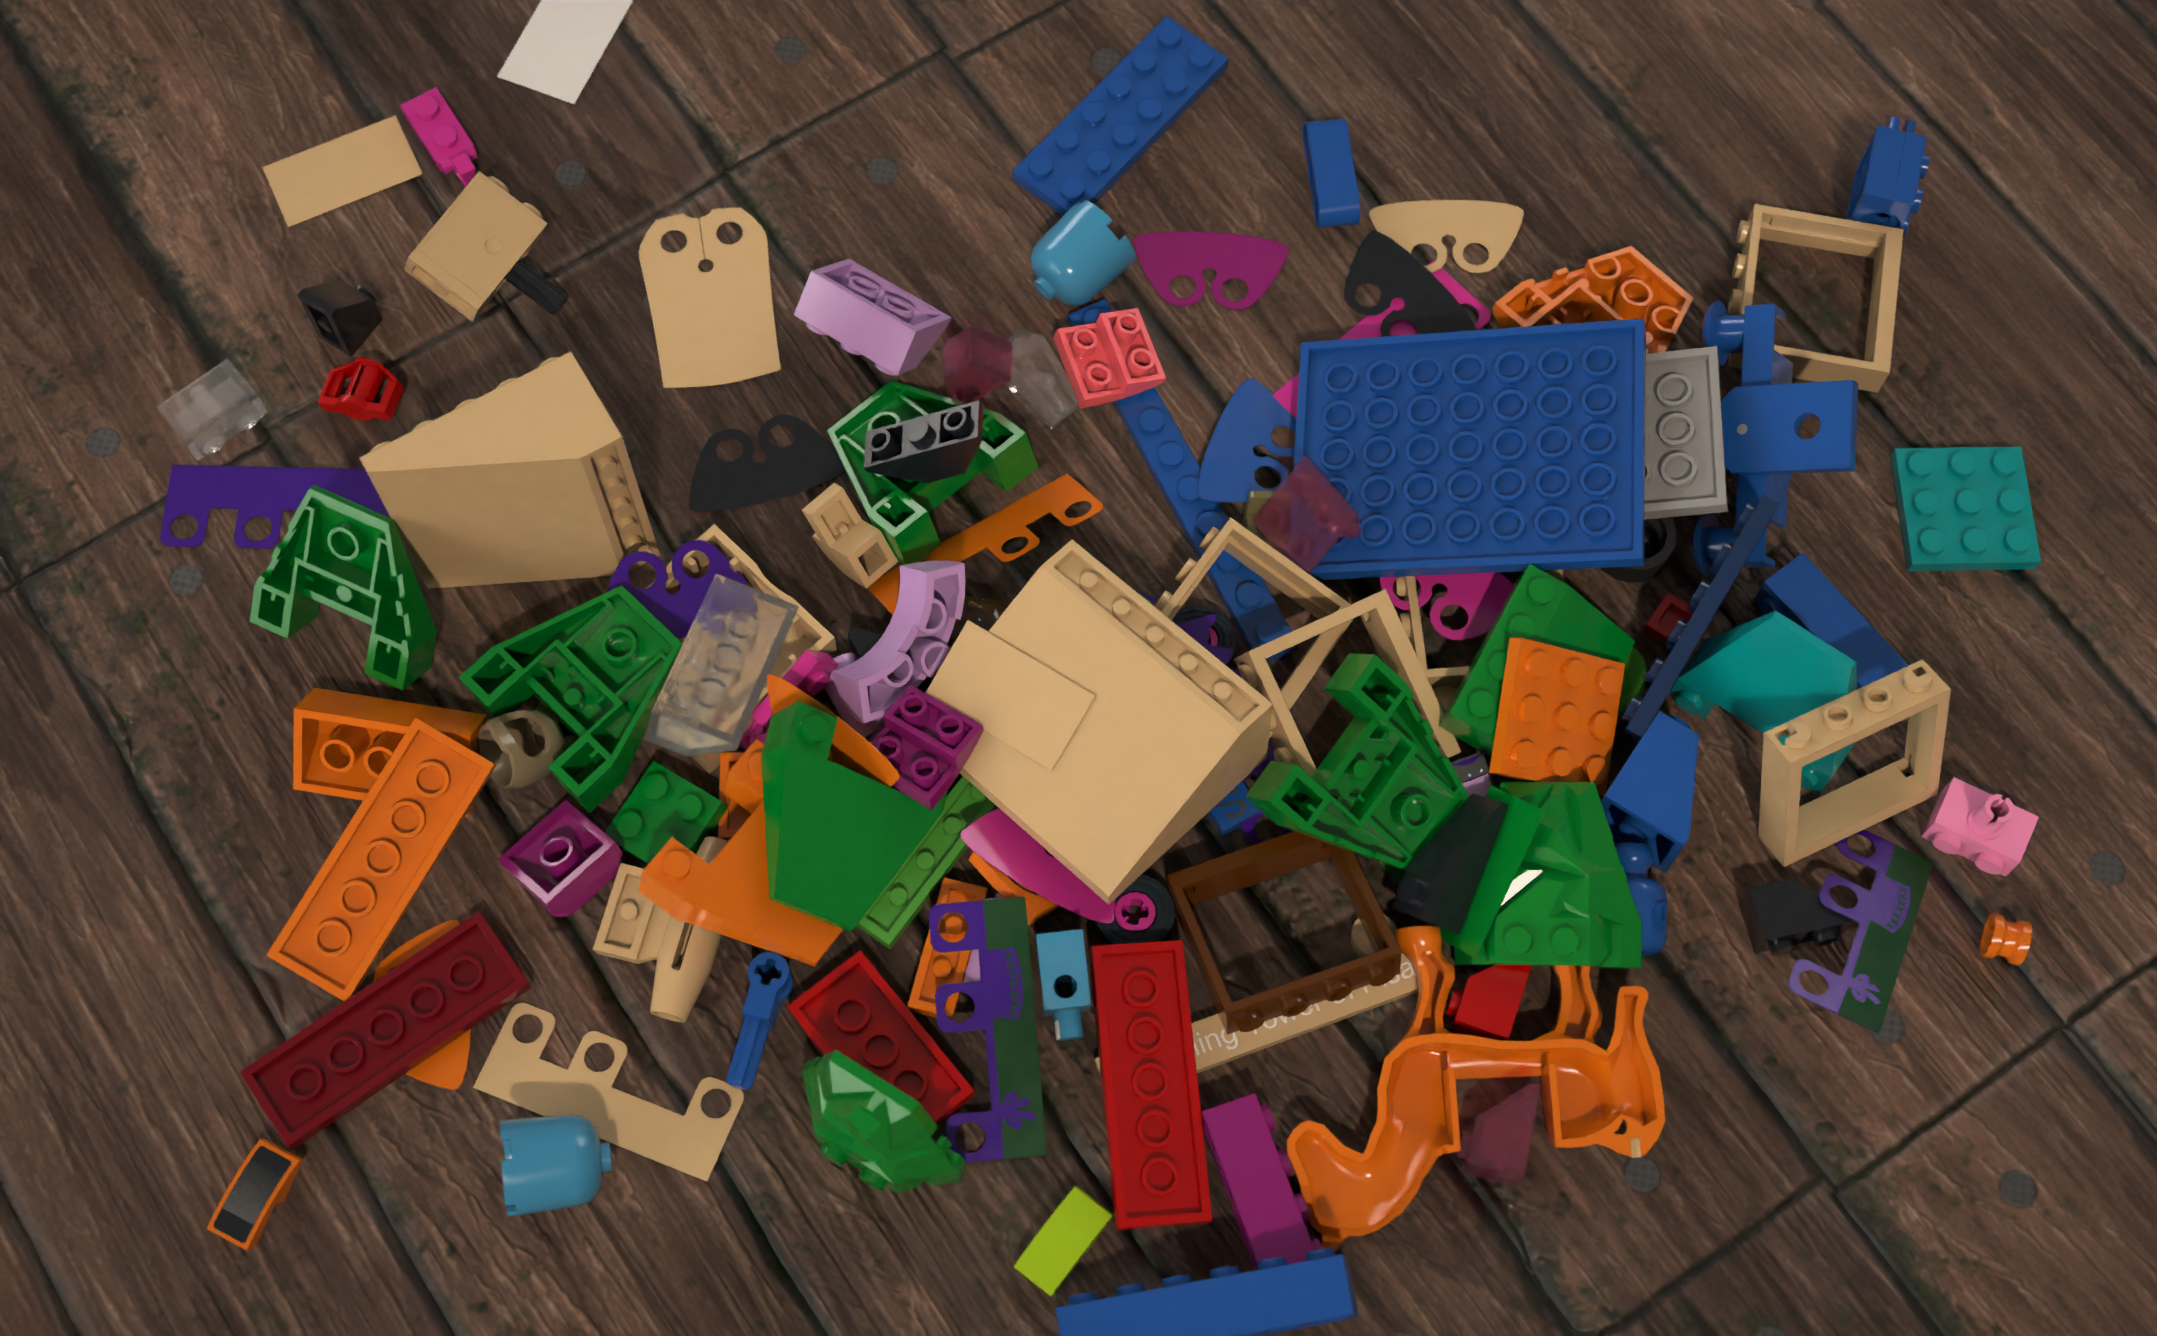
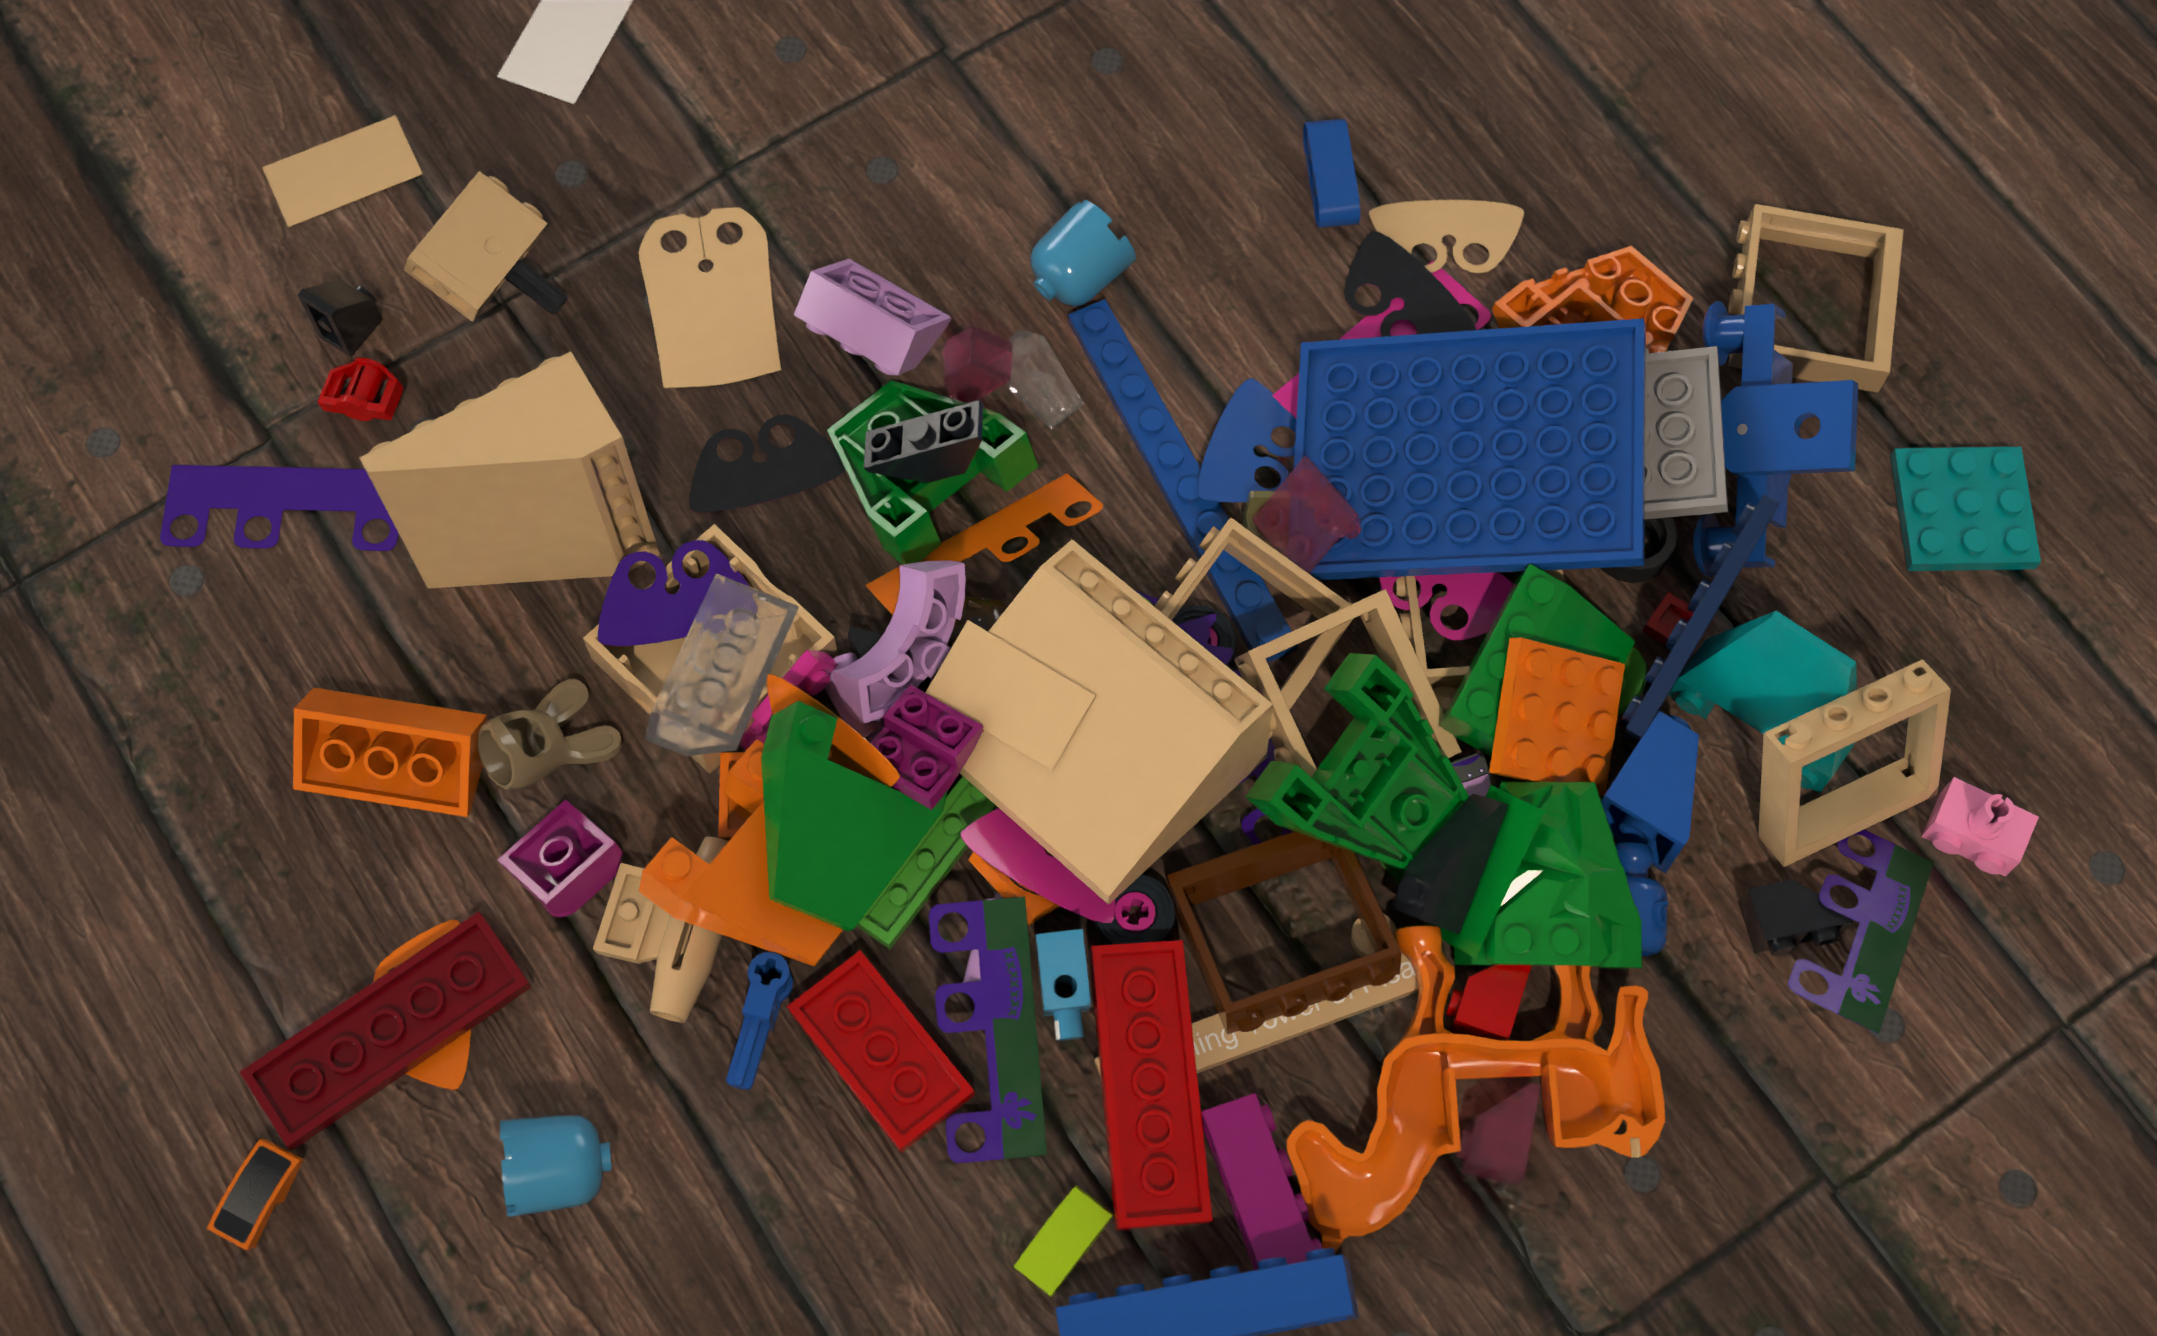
clear brick [156,358,268,461] -> none
green wedge [249,485,437,691] -> none
orange plate [266,717,497,1001] -> none
dark pink hinge [400,87,478,187] -> none
green wedge [458,585,684,813] -> none
tan piece [473,1003,744,1181] -> none
green plate [605,760,728,864] -> none
green wedge [801,1050,967,1193] -> none
tan brick [802,483,898,589] -> none
orange plate [907,877,988,1021] -> none
blue plate [1012,16,1228,216] -> none
coral slope [1053,308,1166,409] -> none
magenta piece [1133,231,1289,310] -> none
blue tile [1207,781,1261,837] -> none
blue brick [1754,553,1909,689] -> none
blue brick [1846,115,1930,235] -> none
orange wheel [1980,912,2032,966] -> none

